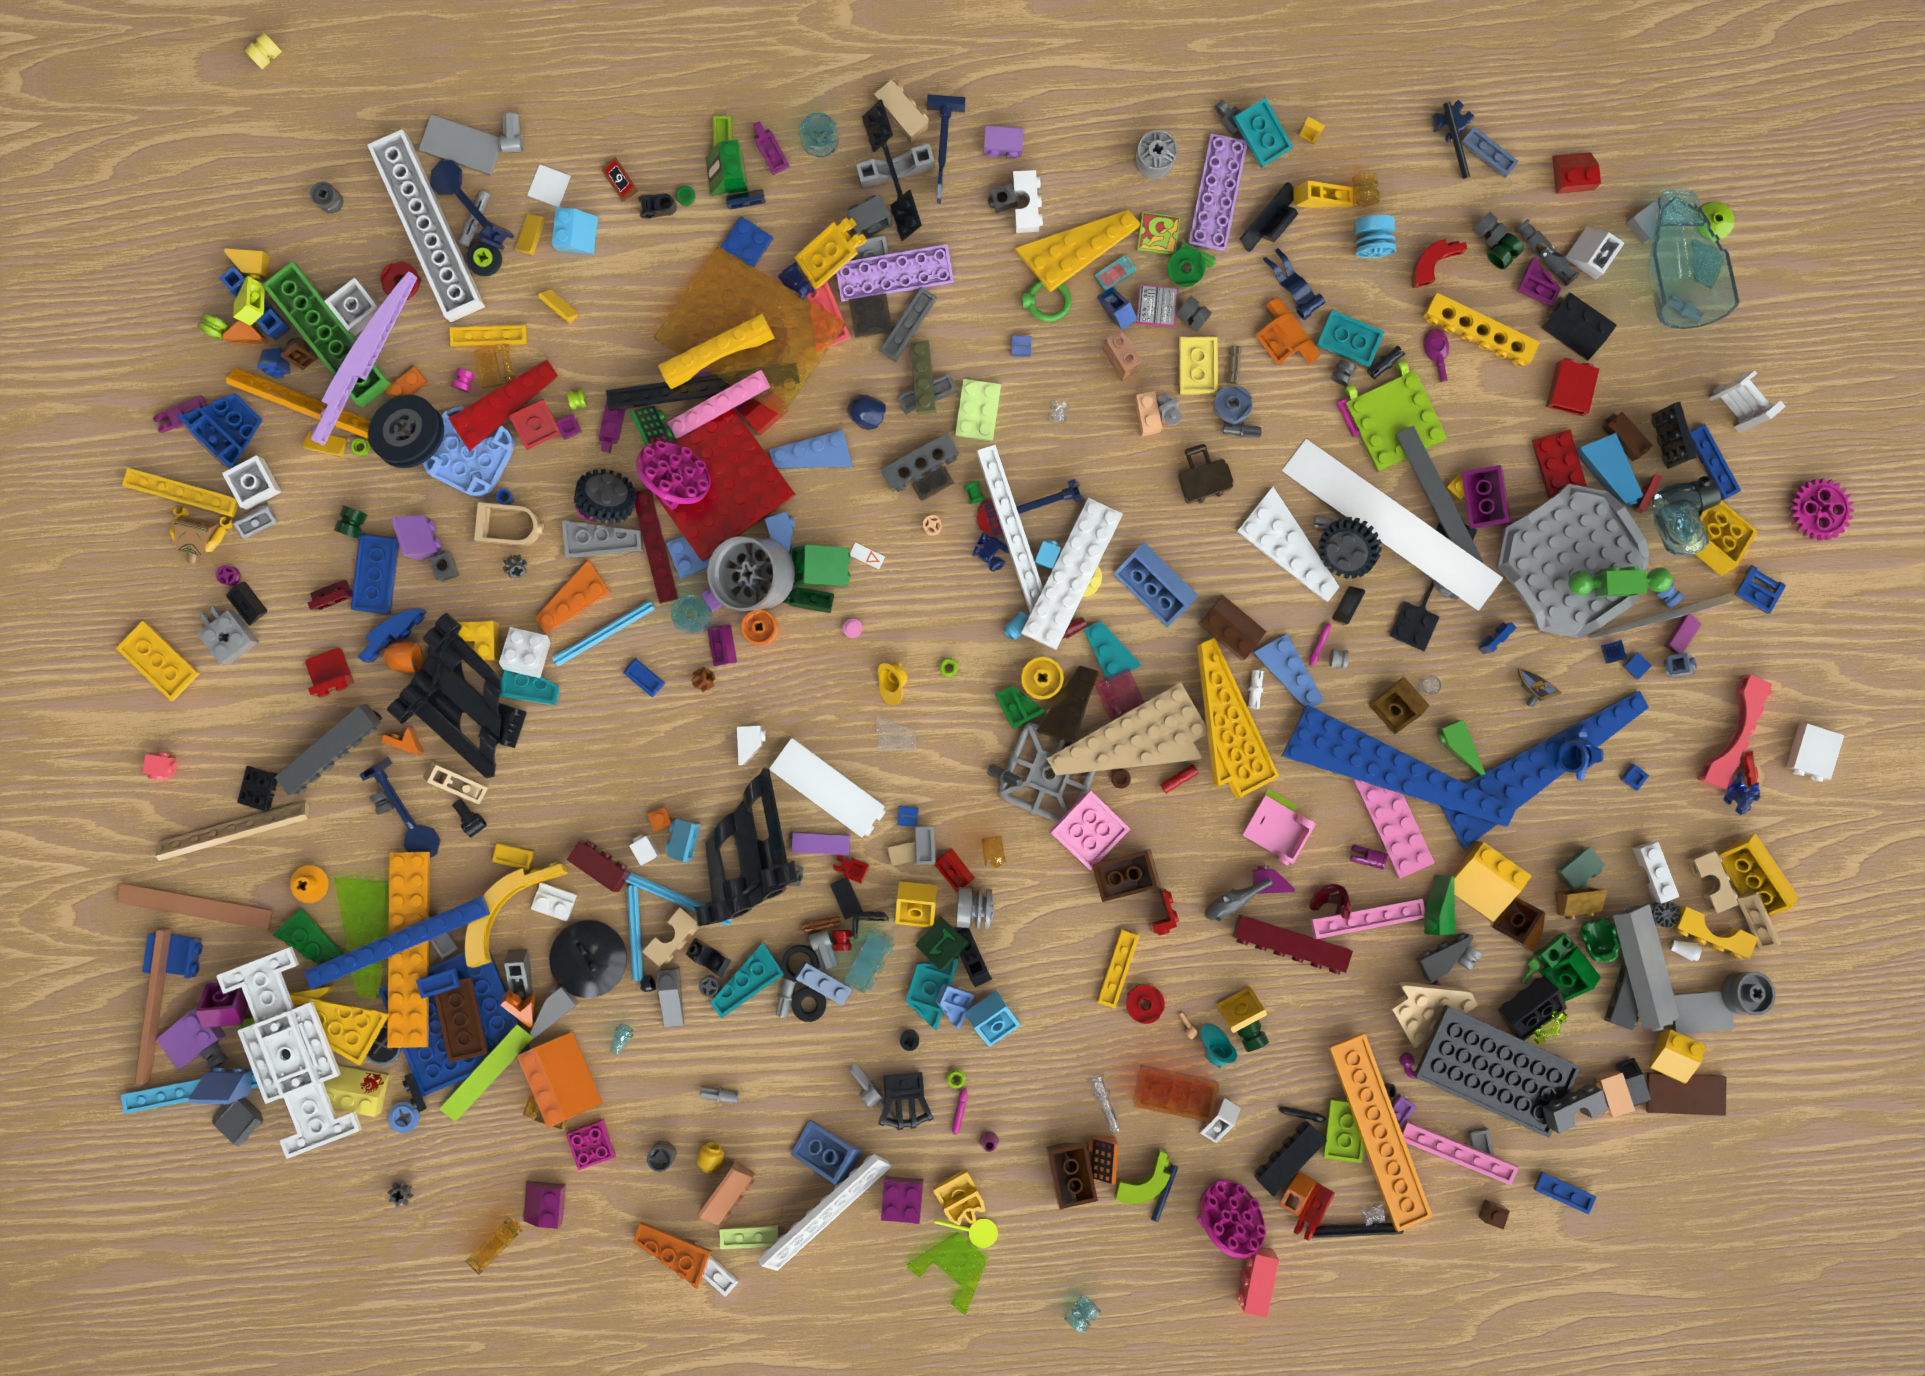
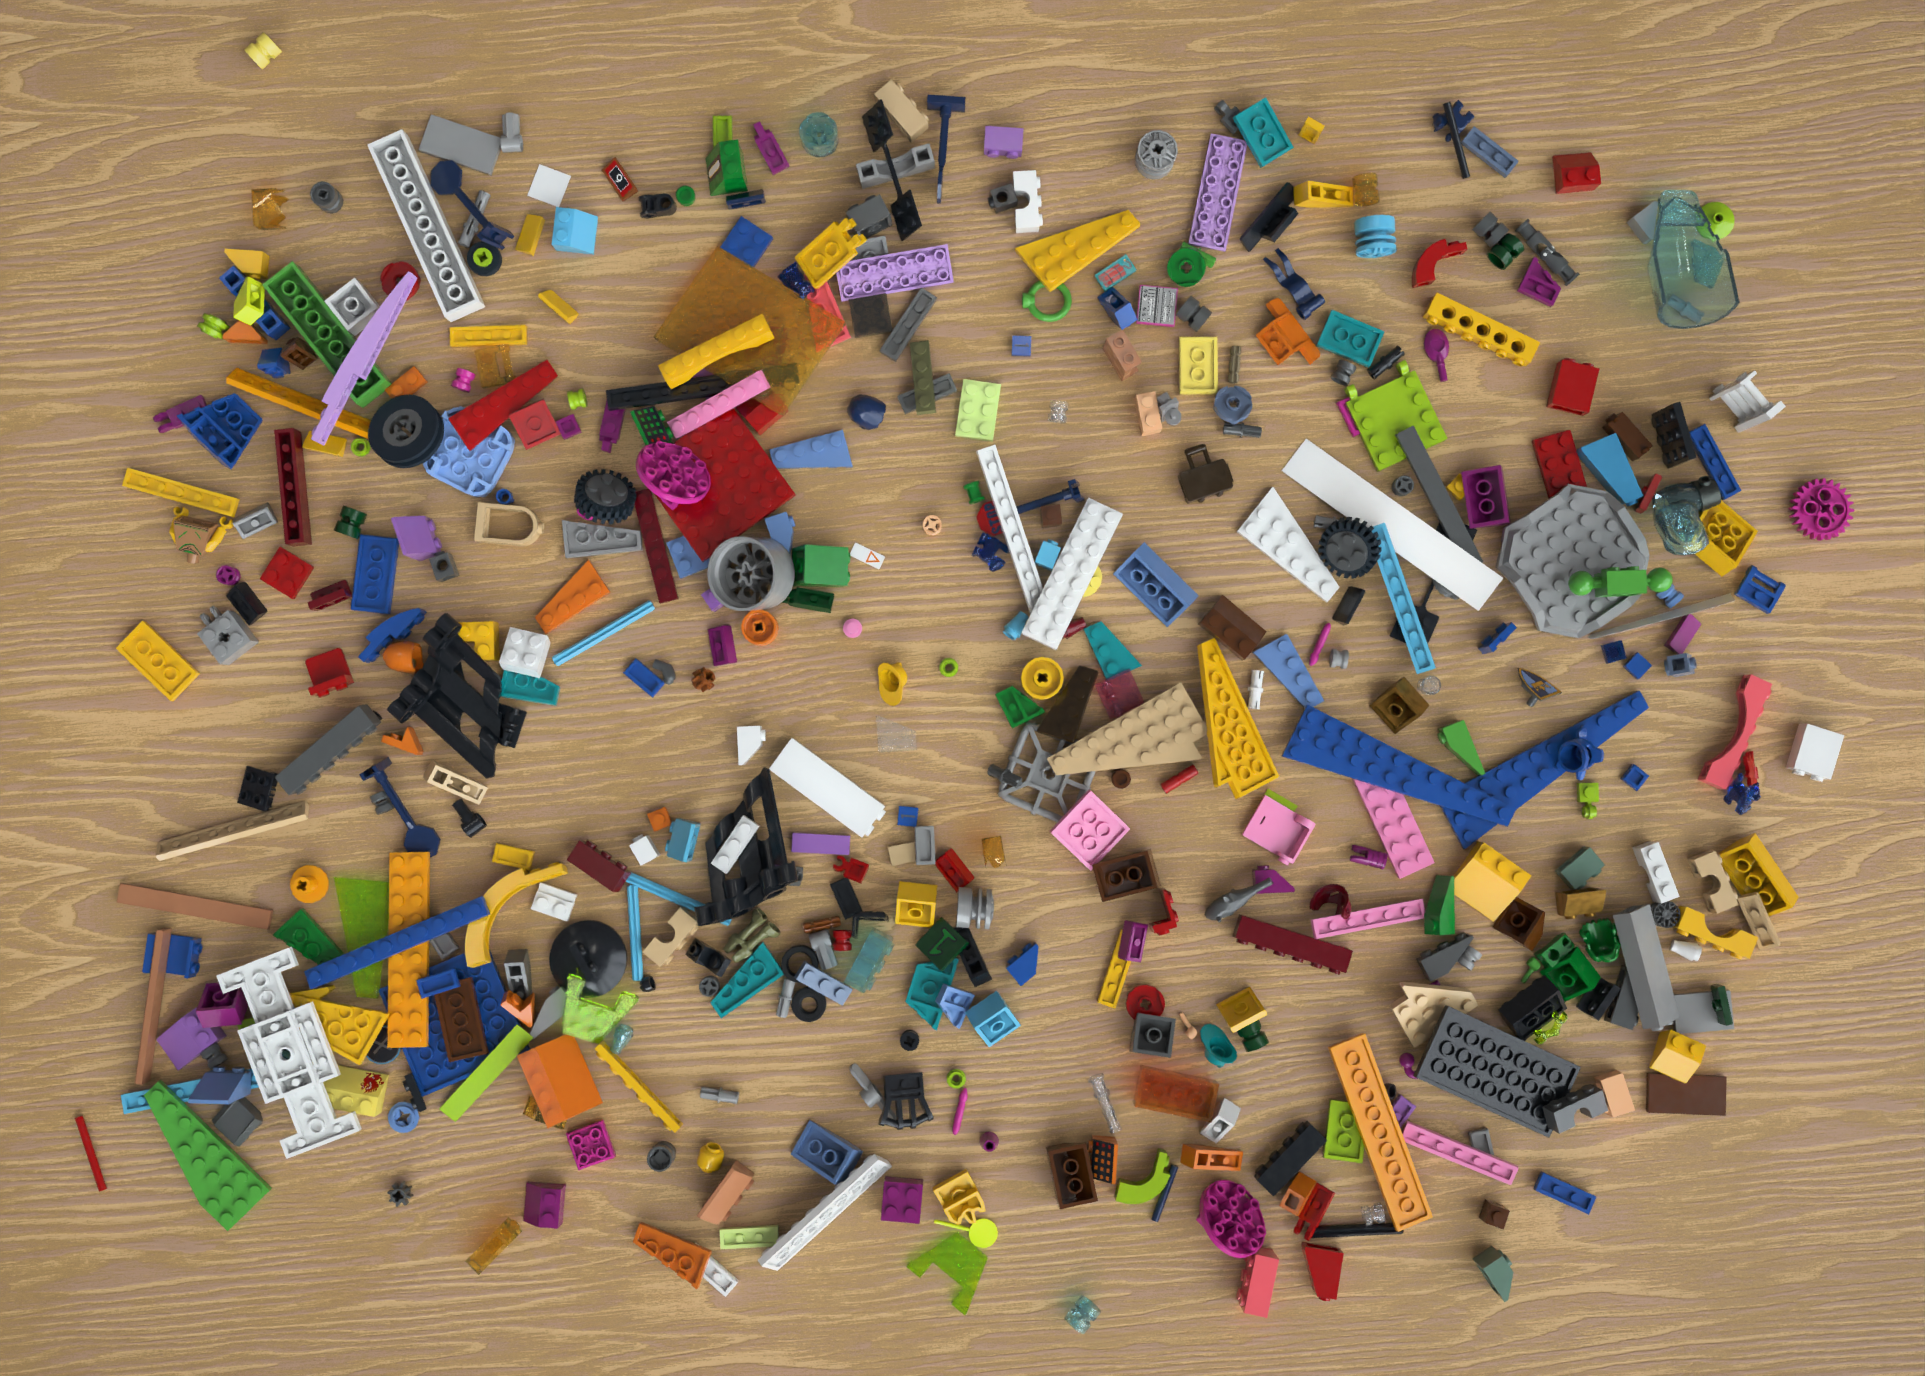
coral brick [142,751,177,781] -> none
white brick [222,455,282,510] -> none
dark grey gear [503,554,528,578] -> none
slope [657,967,684,1027] -> none
clear light blue brick [671,595,712,635] -> none
dark grey brick [880,432,959,492] -> none
clear smoke plate [911,466,954,502] -> none
tile [1137,212,1180,256] -> none
black piece [1279,1106,1326,1122] -> none
black slope [1541,292,1617,361] -> none
white slope [1565,227,1624,280] -> none
slope [1615,1058,1651,1107] -> none
dark grey wheel [1721,972,1776,1015] -> none
none -> red bar [75,1115,107,1192]
none -> bright green wing [144,1080,272,1231]
none -> clear yellow piece [251,188,289,231]
none -> red plate [260,547,314,599]
none -> dark red brick [274,428,312,547]
none -> clear neon green wing [562,974,639,1044]
none -> yellow plate [594,1040,683,1133]
none -> dark grey arm [652,659,676,685]
none -> white plate [711,815,760,874]
none -> olive piece [724,907,781,963]
none -> blue slope [1006,942,1039,986]
none -> reddish brown brick [1040,504,1062,528]
none -> magenta slope [1118,920,1148,963]
none -> dark grey slope [1129,1013,1176,1058]
none -> orange slope [1180,1144,1243,1171]
none -> red slope [1301,1242,1344,1301]
none -> medium azure plate [1372,523,1436,674]
none -> dark grey wheel [1392,476,1414,496]
none -> sand green slope [1472,1246,1514,1302]
none -> black bracket [1576,978,1621,1021]
none -> lime plate [1577,783,1599,819]
none -> dark green plate [1710,984,1733,1026]

